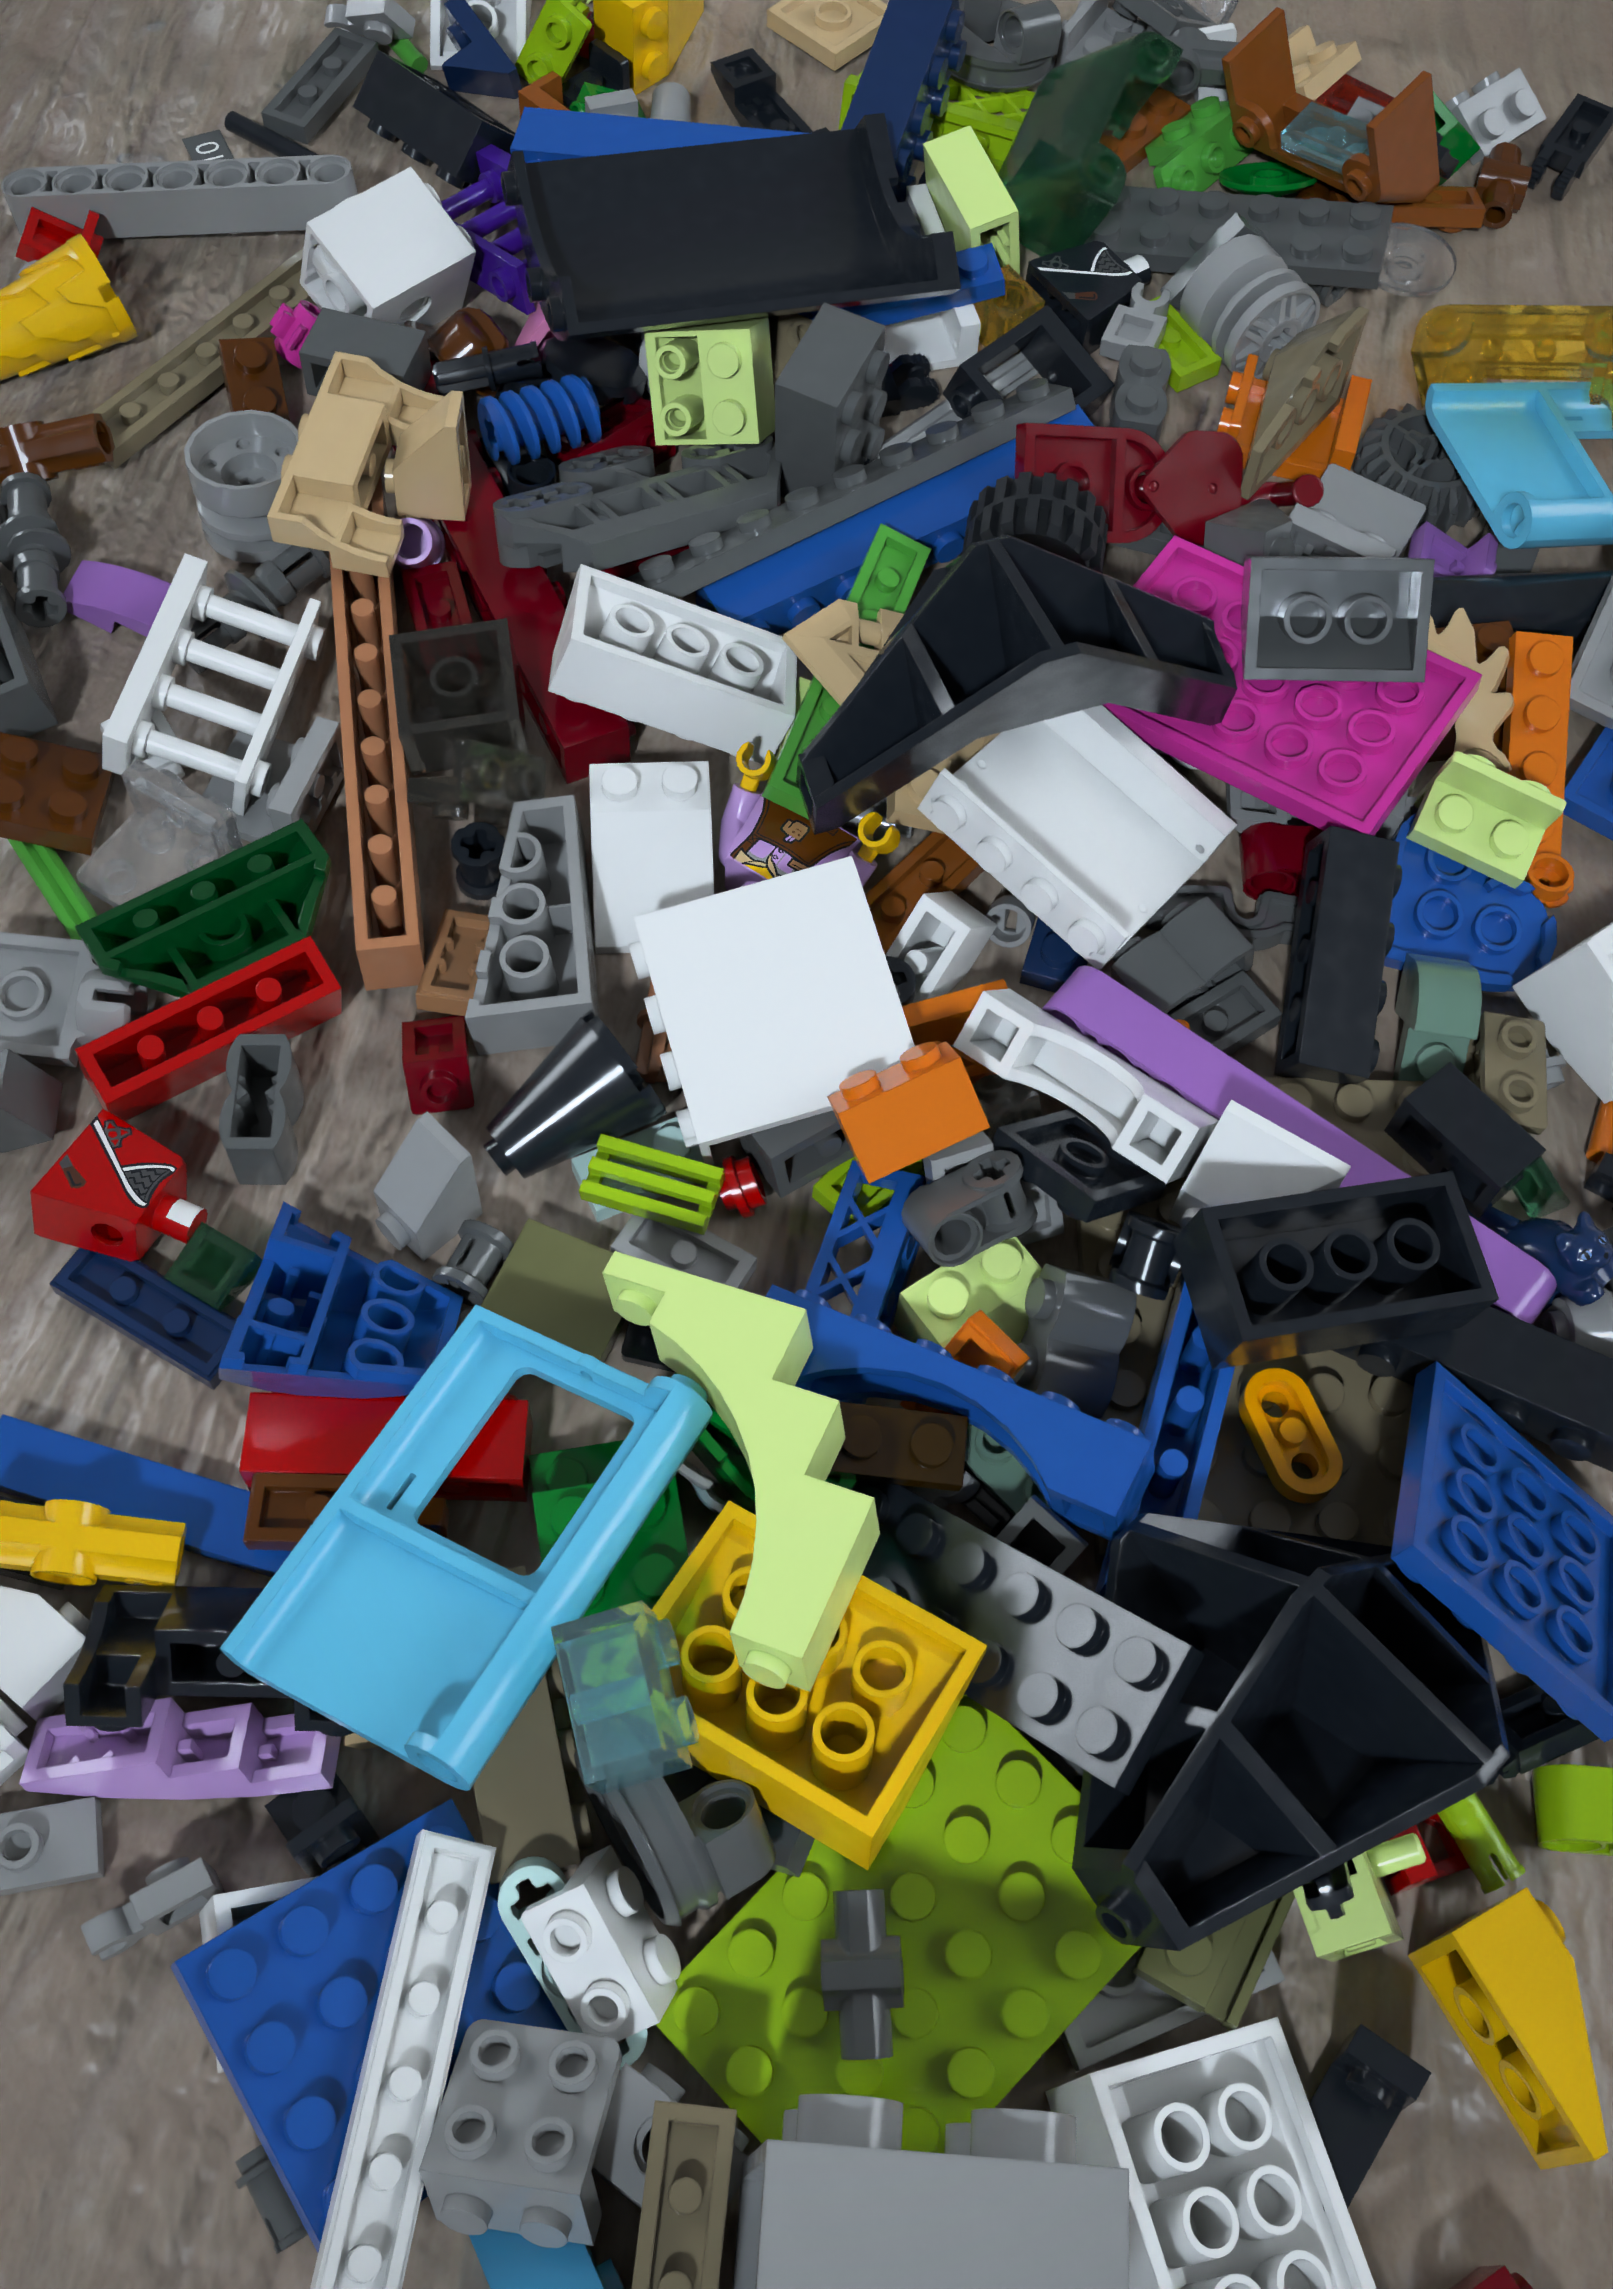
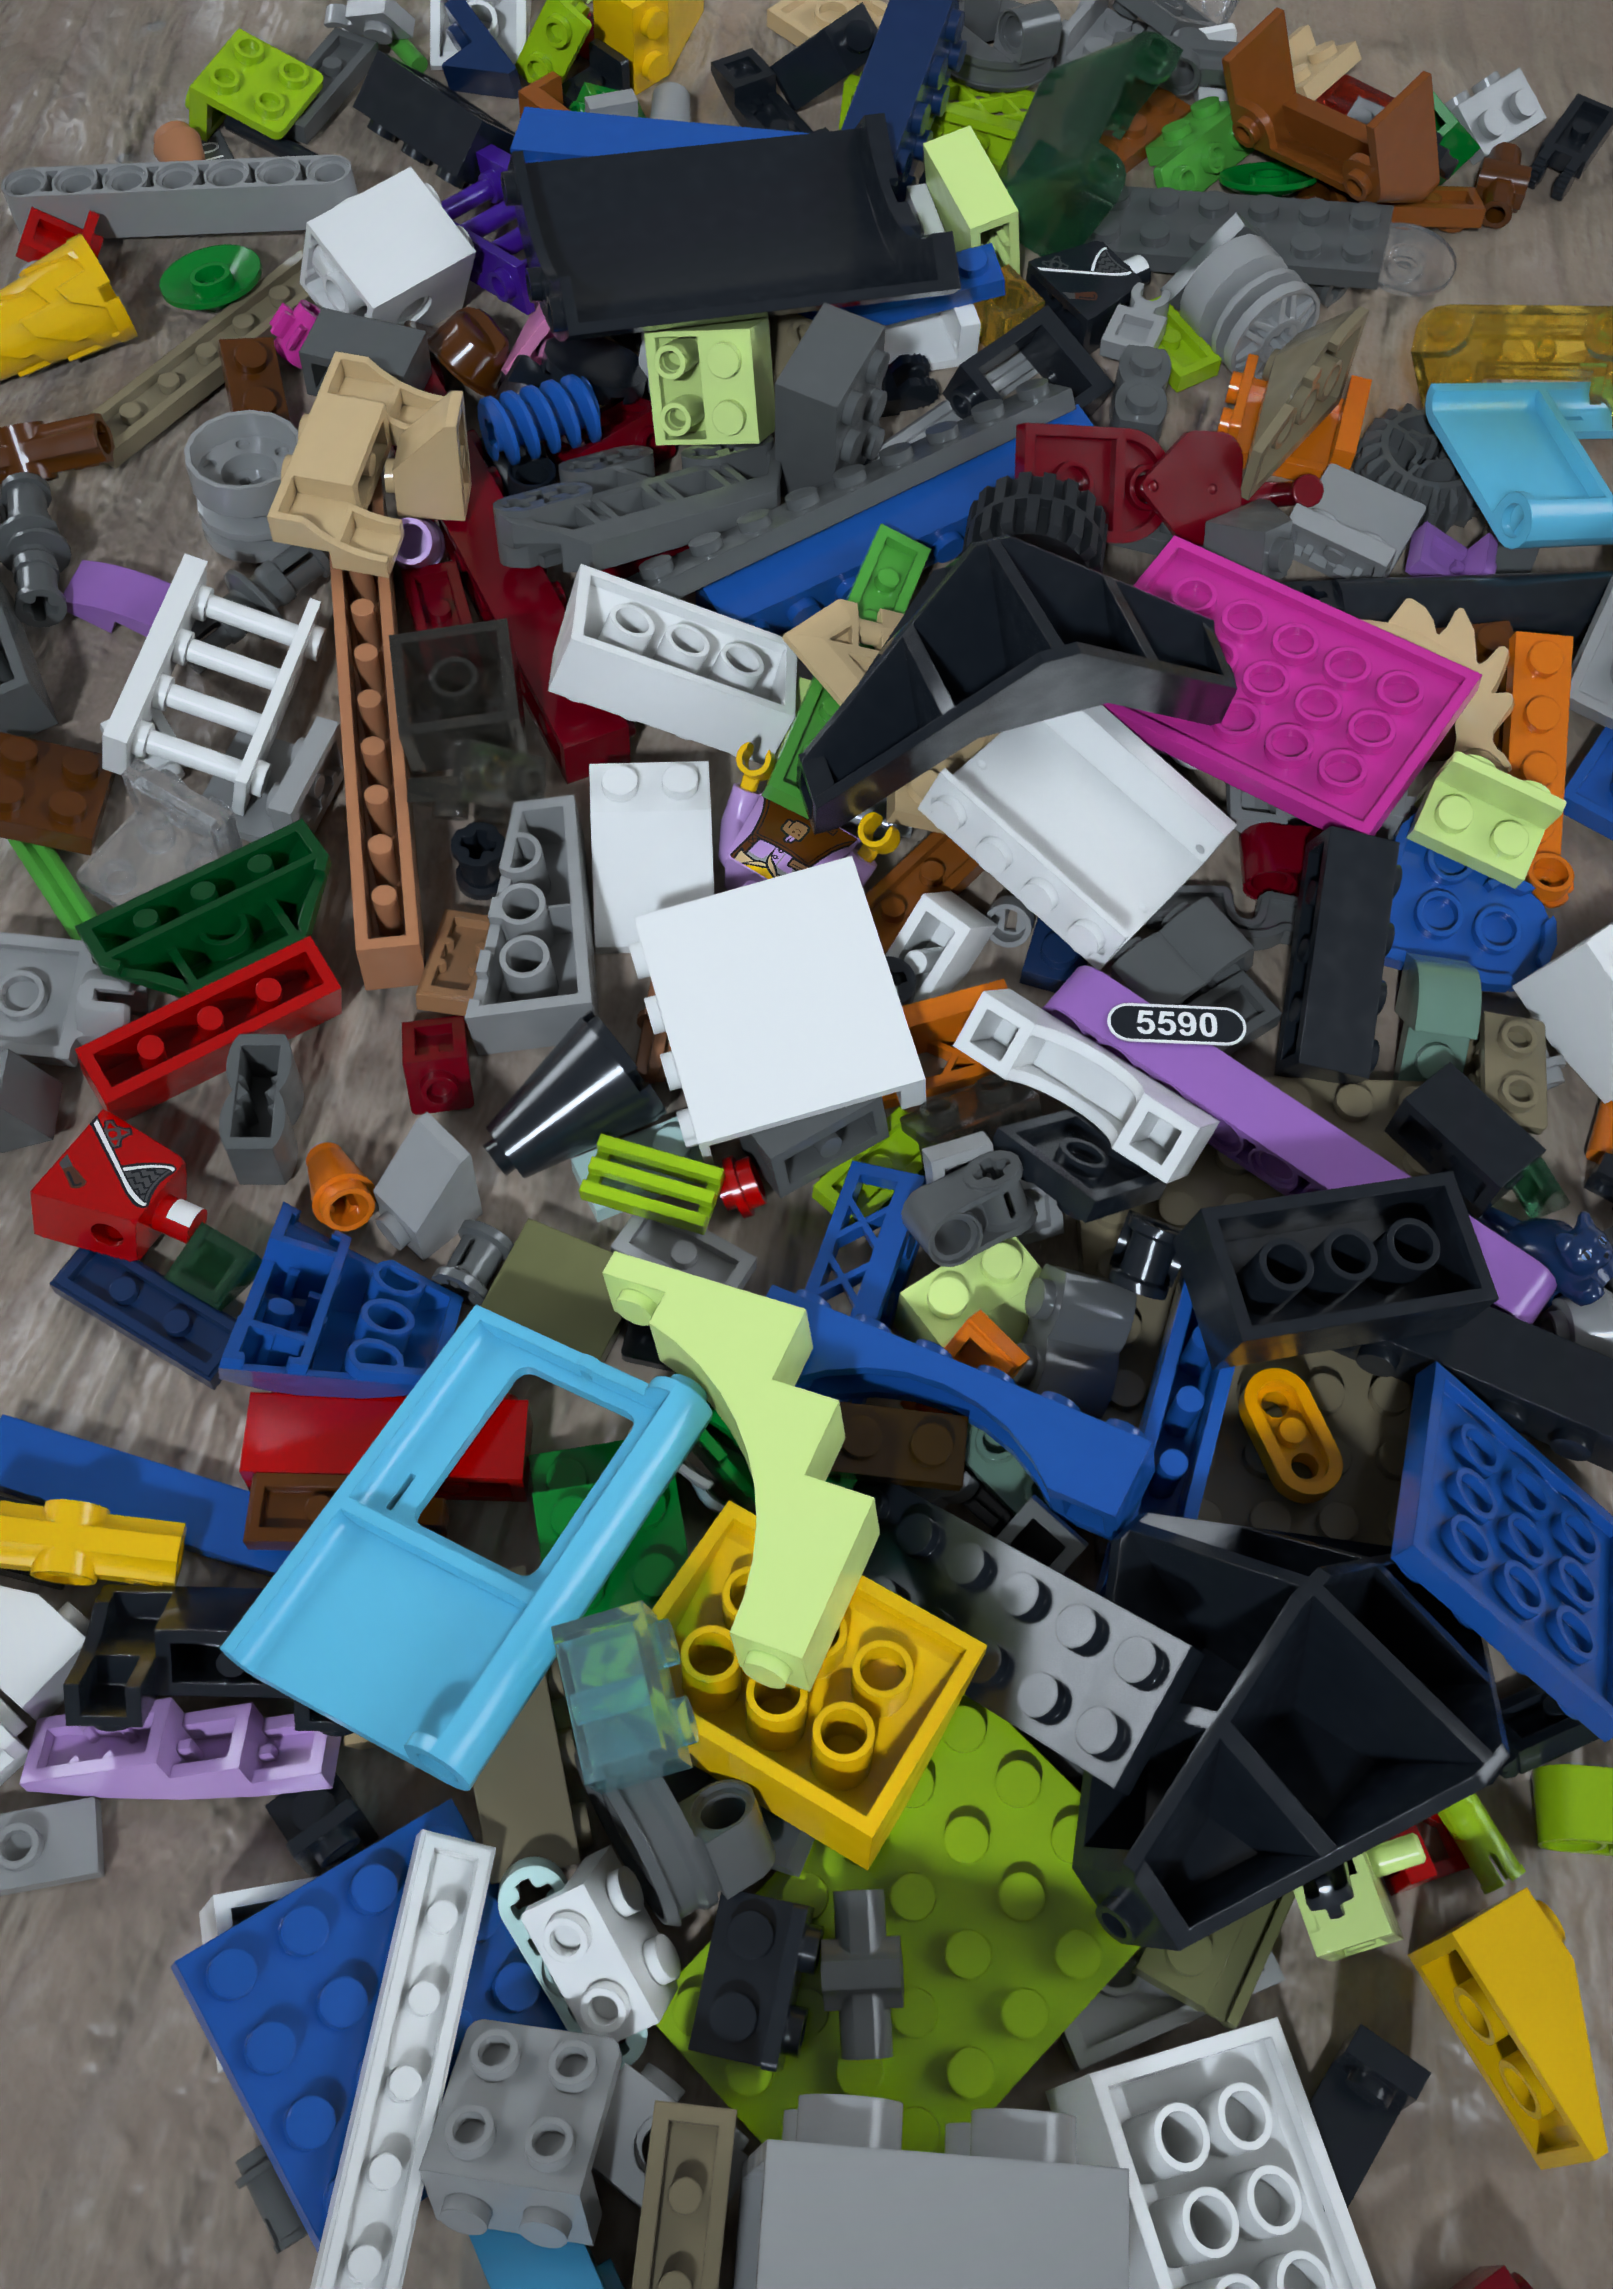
light grey plate [80,1857,225,1961] -> none
black axle [433,340,544,396] -> none
orange brick [827,1041,990,1184] -> none
white slope [1169,1100,1351,1229] -> none
dark grey slope [1241,556,1435,682] -> none
clear light blue plate [1280,101,1369,174] -> none
none -> nougat cone [153,120,206,162]
none -> green dish [159,244,262,311]
none -> lime bracket [185,28,324,142]
none -> orange cone [306,1142,376,1232]
none -> black bracket [688,1891,824,2073]
none -> black slope [770,2,878,111]
none -> black sticker [1107,1003,1246,1046]

